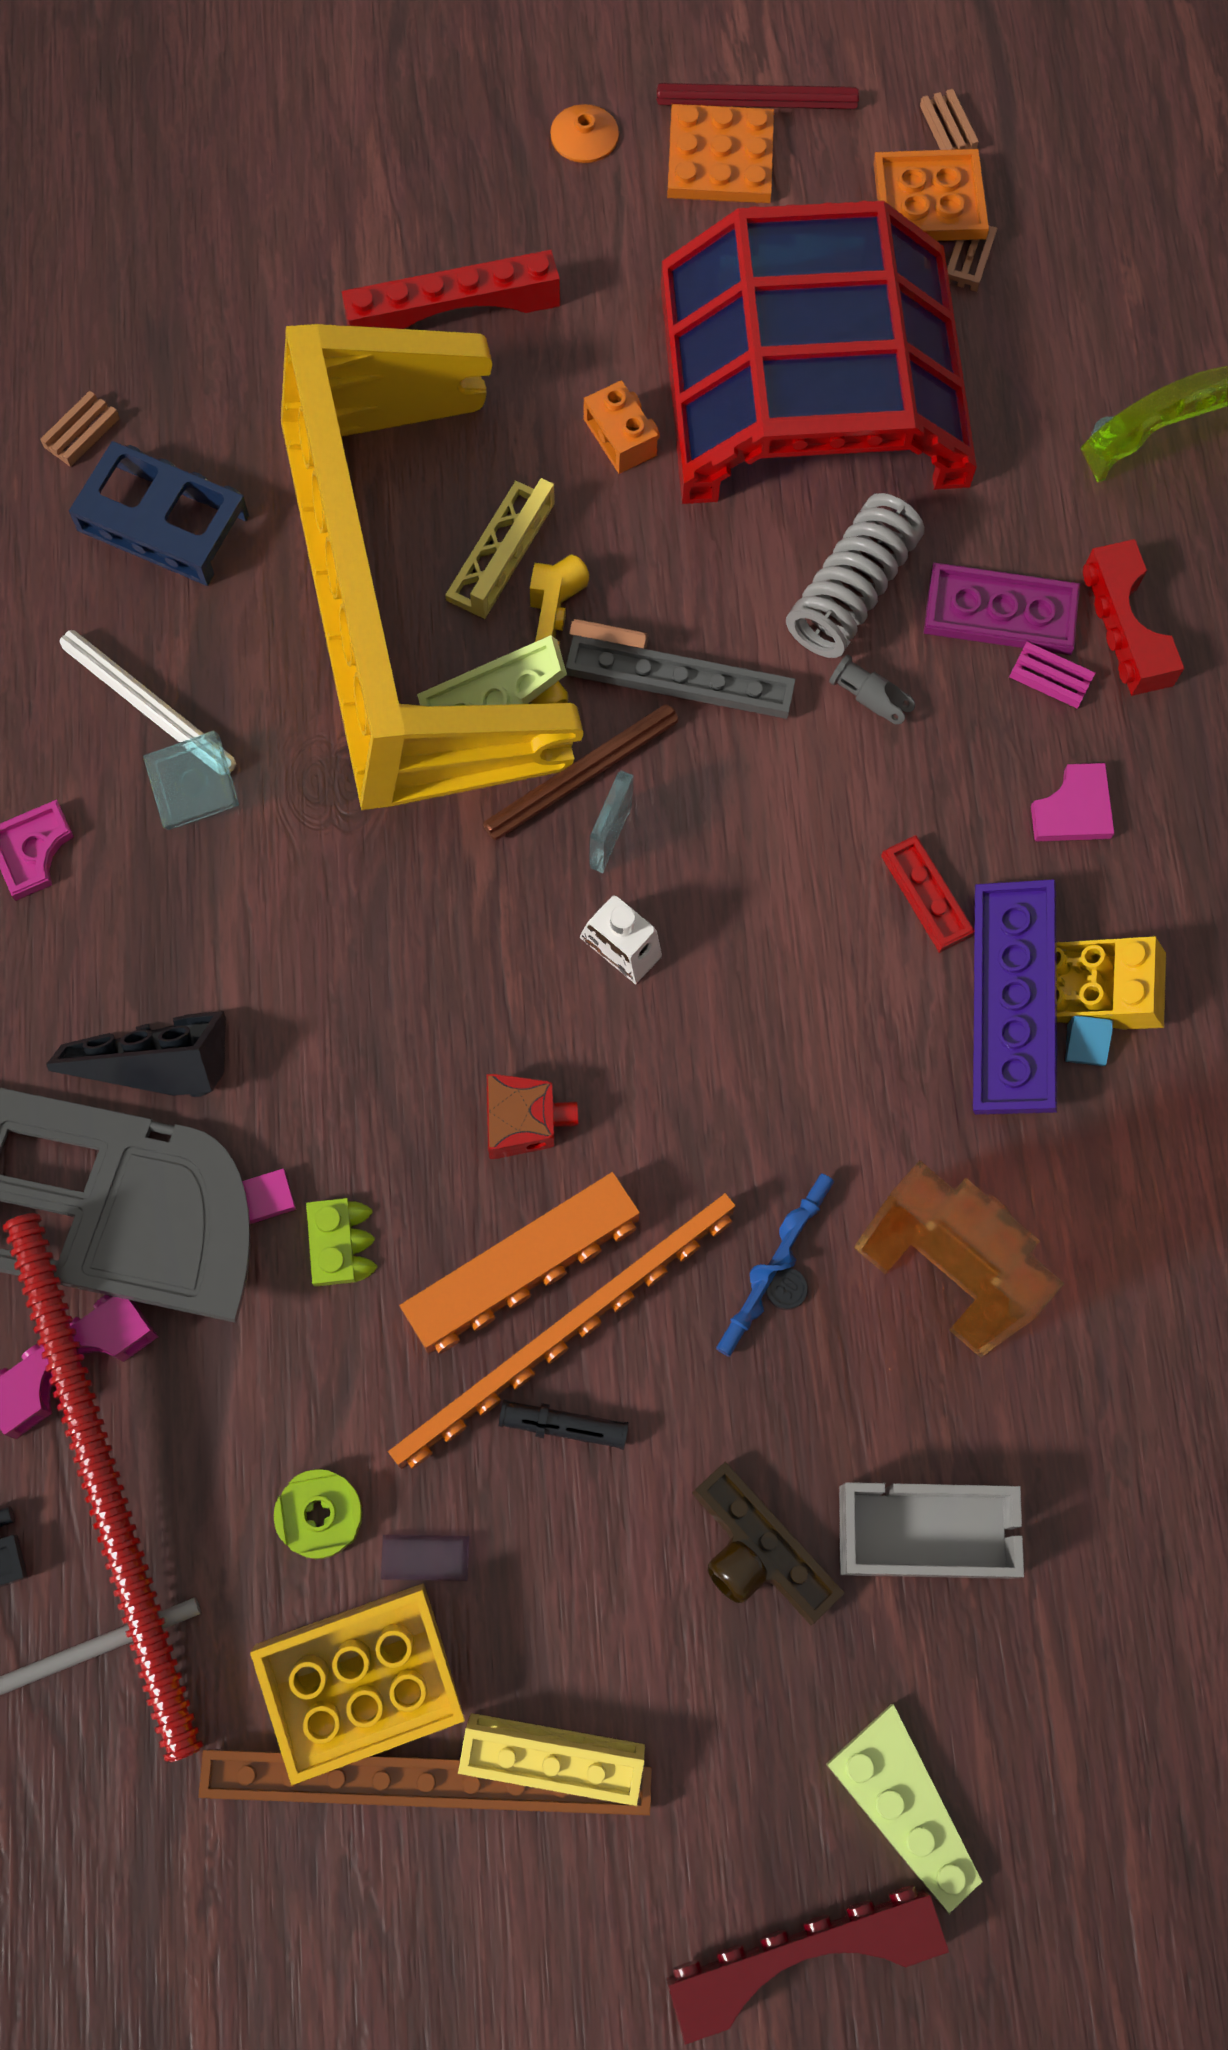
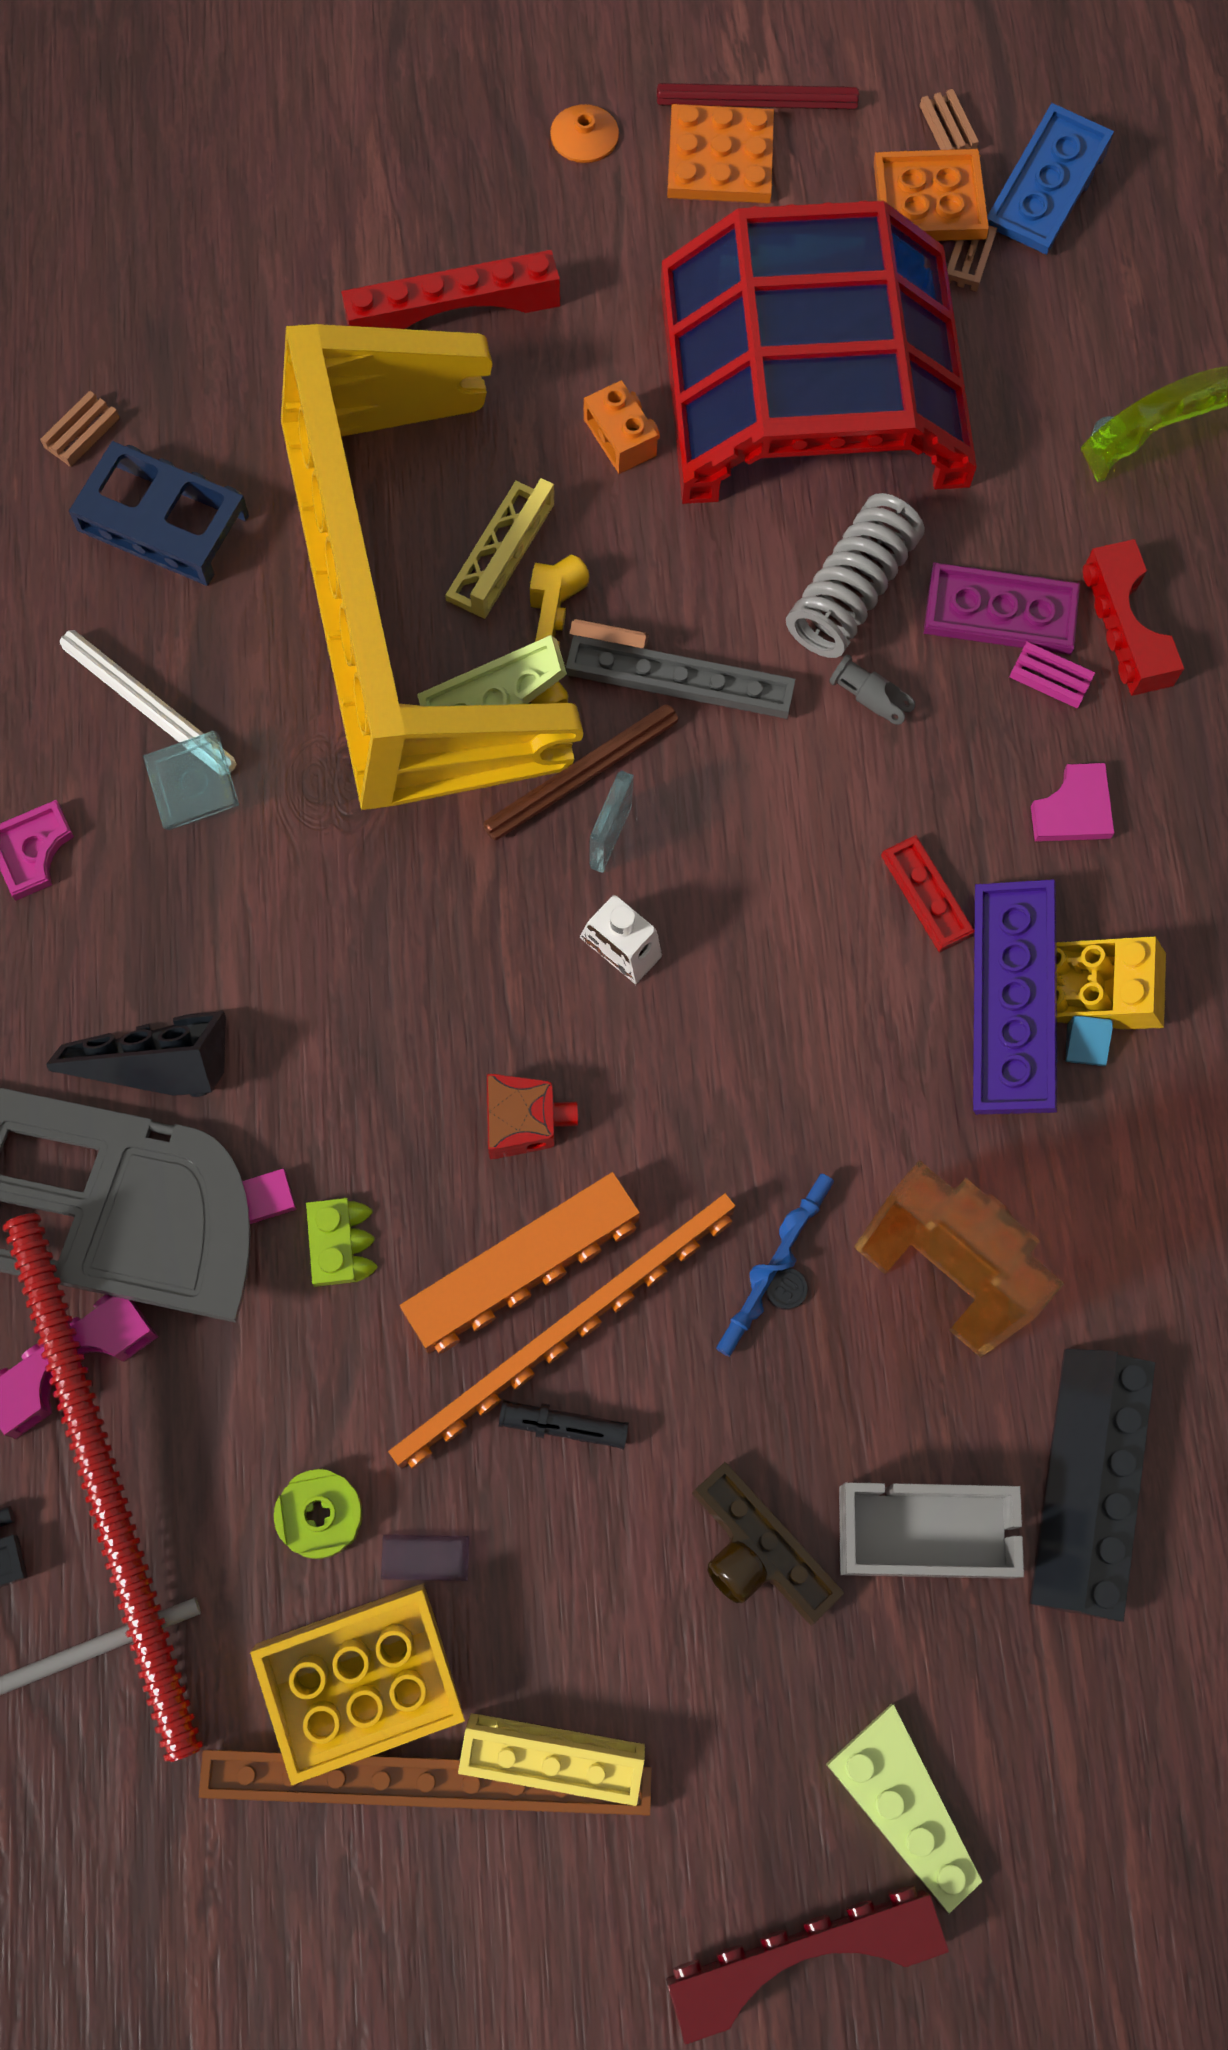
none -> blue hinge [987,103,1114,255]
none -> black slope [1029,1349,1156,1622]

